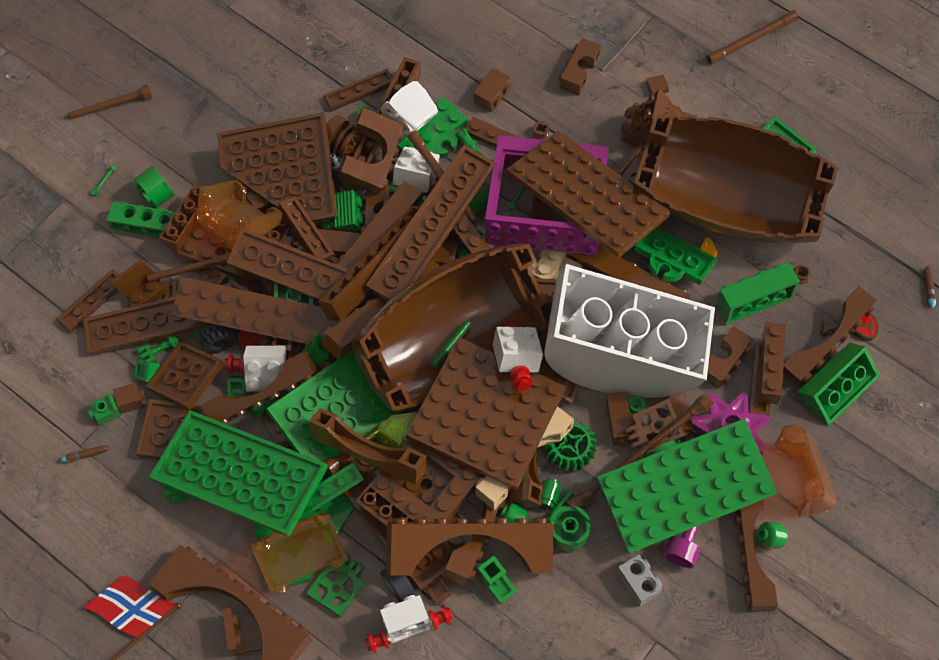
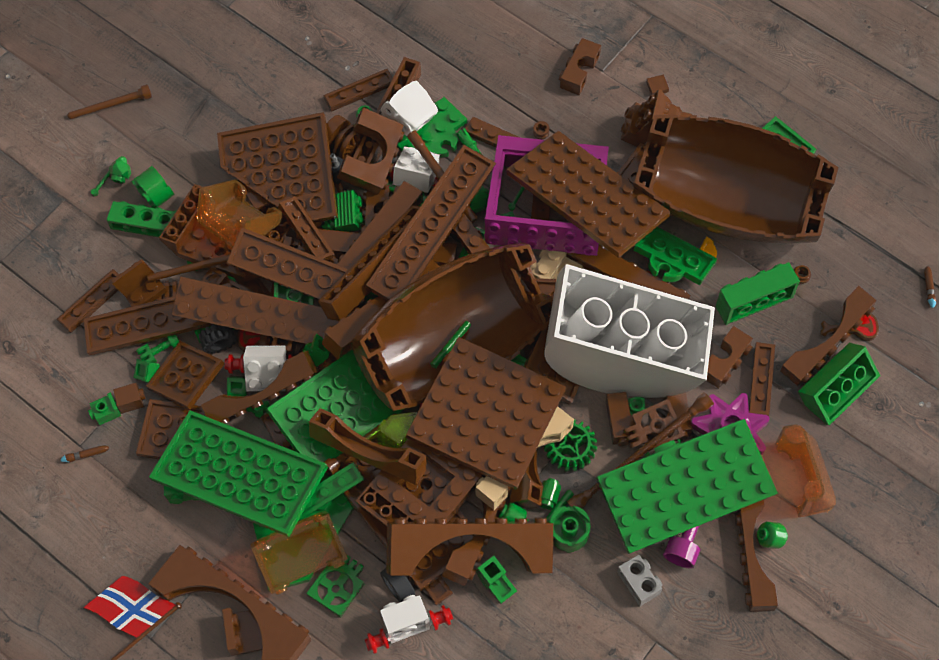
reddish brown brick [473,68,511,112] -> none
white brick [492,323,543,391] -> none
reddish brown piece [706,10,798,64] -> none
reddish brown brick [758,322,786,405] -> none
none -> green rock [109,156,131,184]

